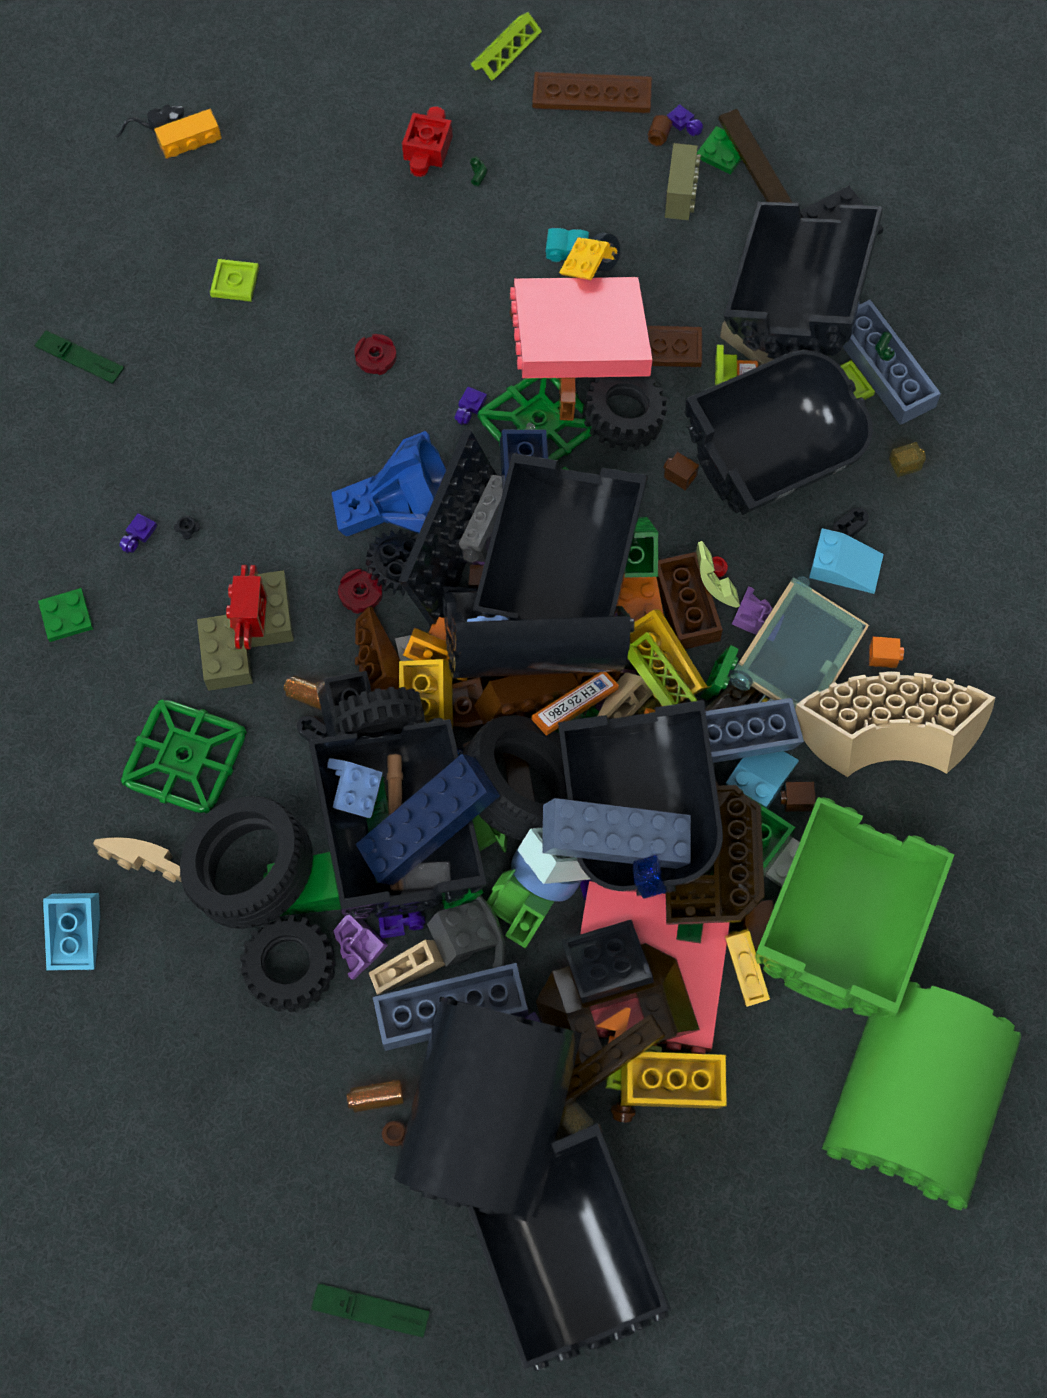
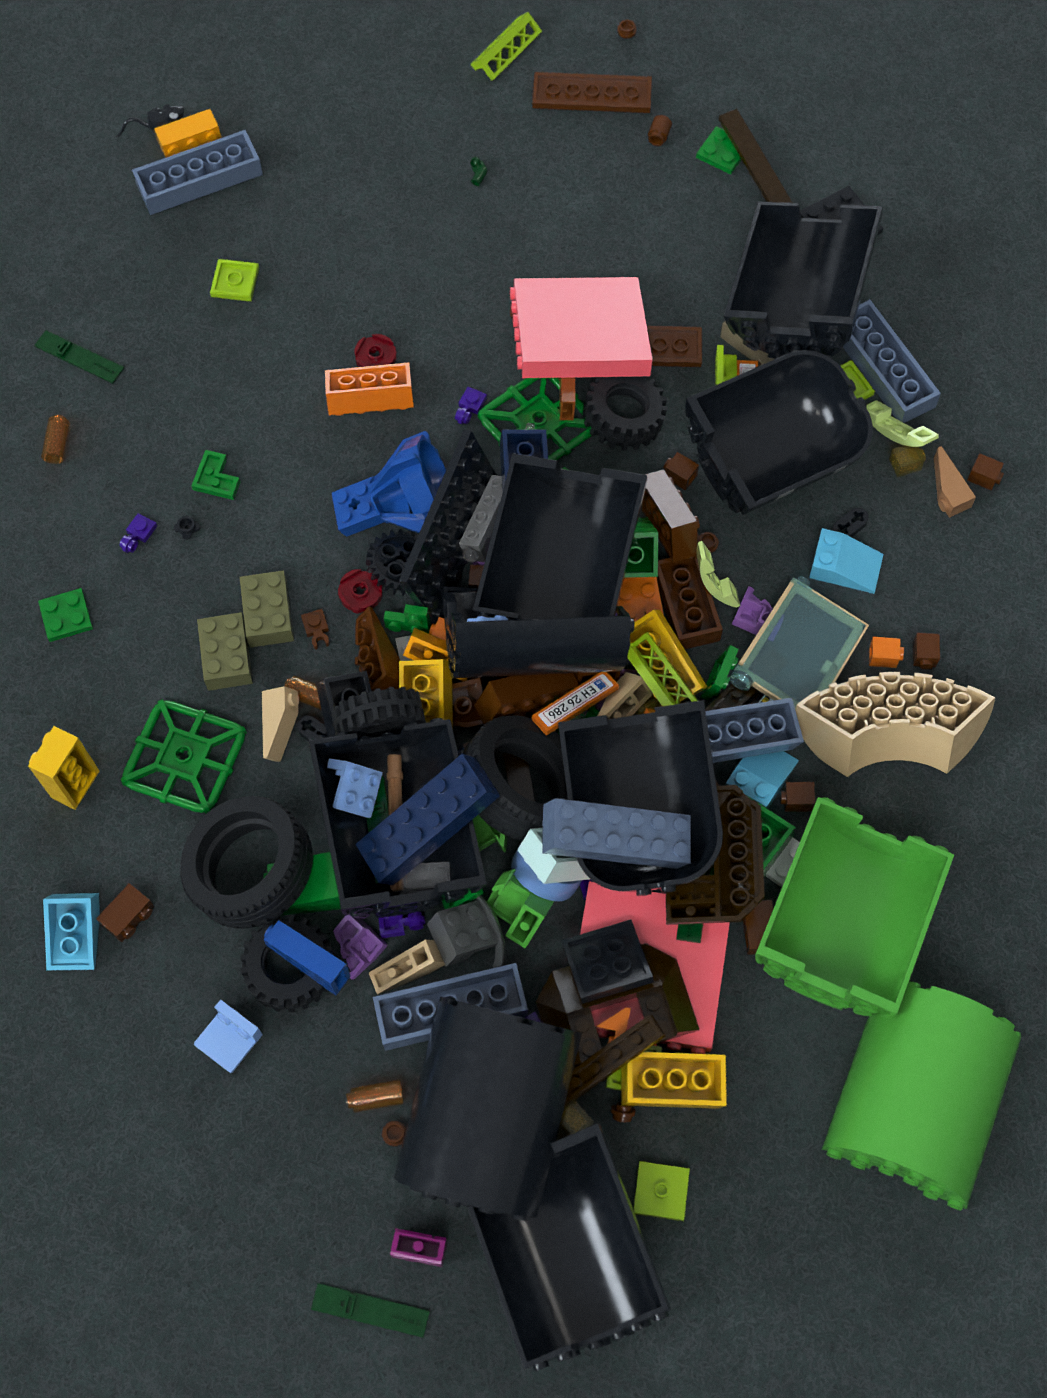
tan slope [93,838,181,882] -> none
red brick [226,565,267,649] -> none
red brick [402,107,453,177] -> none
teal brick [546,228,589,262] -> none
yellow plate [559,233,620,280] -> none
clear blue bracket [633,855,666,899] -> none
olive brick [665,143,701,220] -> none
dark purple plate [667,105,703,136] -> none
red plate [712,556,728,578] -> none
yellow piece [725,929,770,1007] -> none
dark green arm [875,332,895,361] -> none
none -> yellow brick [28,726,100,810]
none -> clear orange brick [41,415,70,464]
none -> reddish brown brick [96,883,154,942]
none -> sand blue brick [132,130,263,215]
none -> green plate [191,450,240,500]
none -> light blue bracket [194,999,263,1073]
none -> tan slope [262,686,299,762]
none -> blue slope [263,920,351,996]
none -> reddish brown plate [301,609,330,650]
none -> orange slope [325,363,414,416]
none -> green plate [384,604,431,634]
none -> magenta brick [390,1229,448,1267]
none -> reddish brown plate [617,19,637,38]
none -> lime plate [633,1161,690,1221]
none -> reddish brown brick [641,469,700,563]
none -> reddish brown plate [699,532,719,553]
none -> yellowish green slope [866,400,939,447]
none -> reddish brown brick [913,633,940,670]
none -> medium nougat slope [934,446,976,517]
none -> reddish brown brick [967,453,1004,490]

